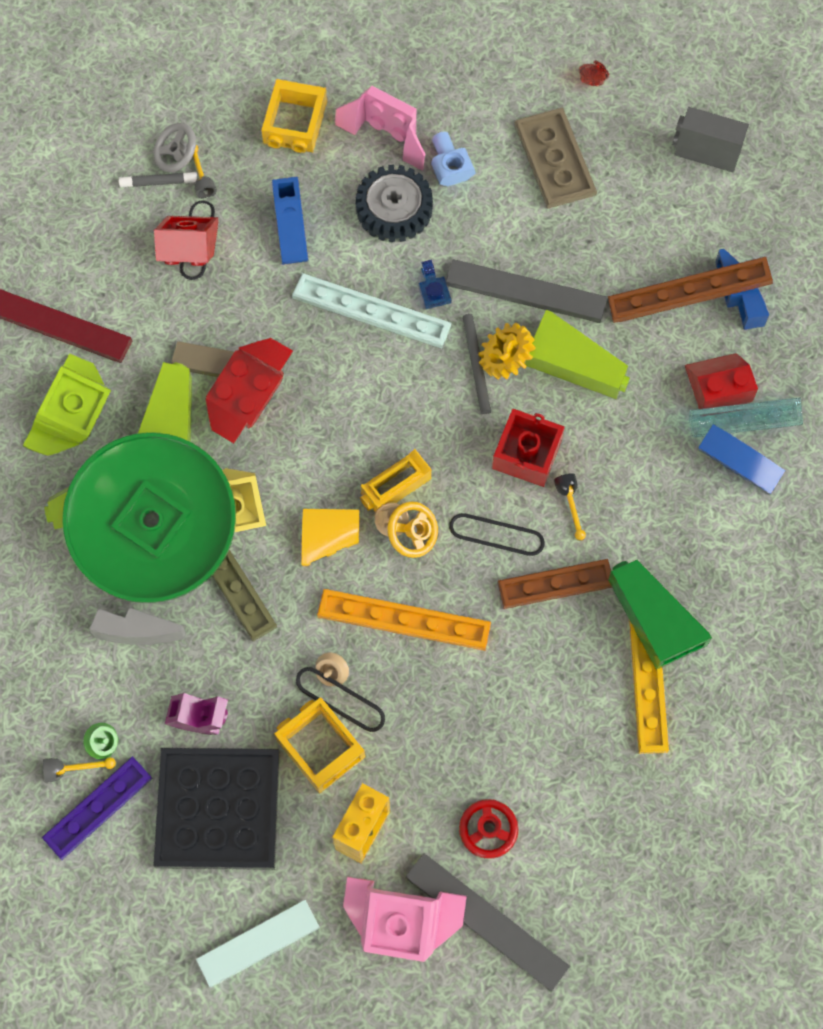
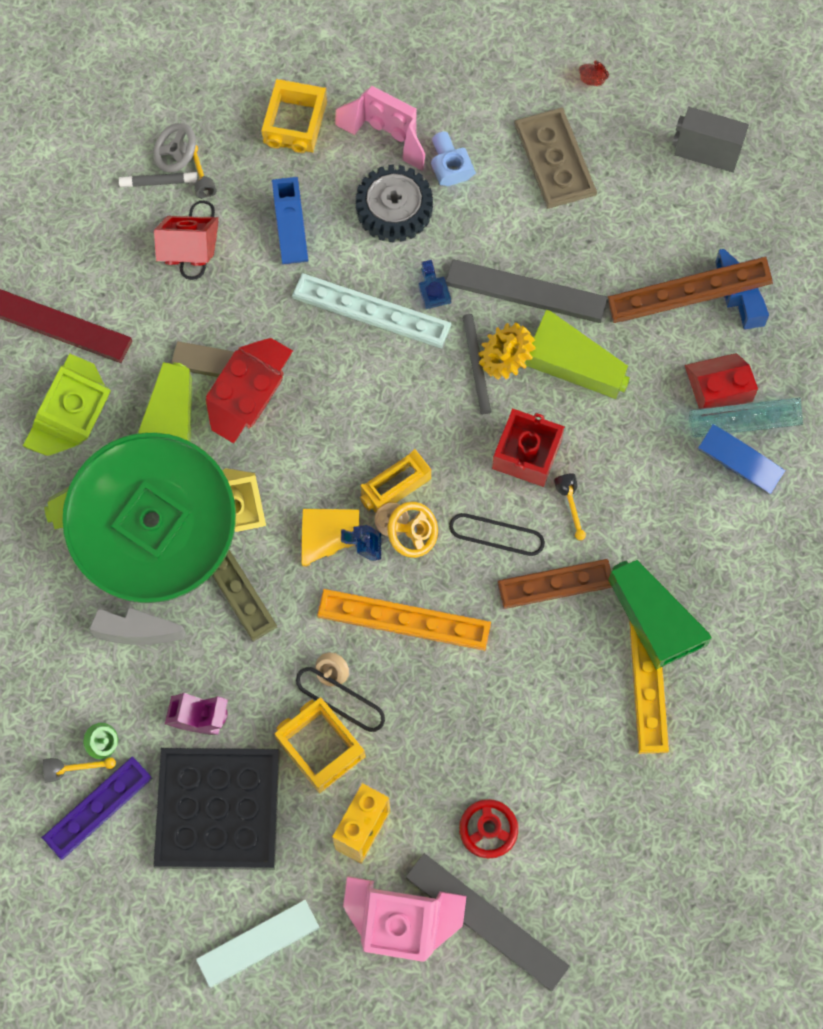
none -> clear blue plate [341,524,381,561]

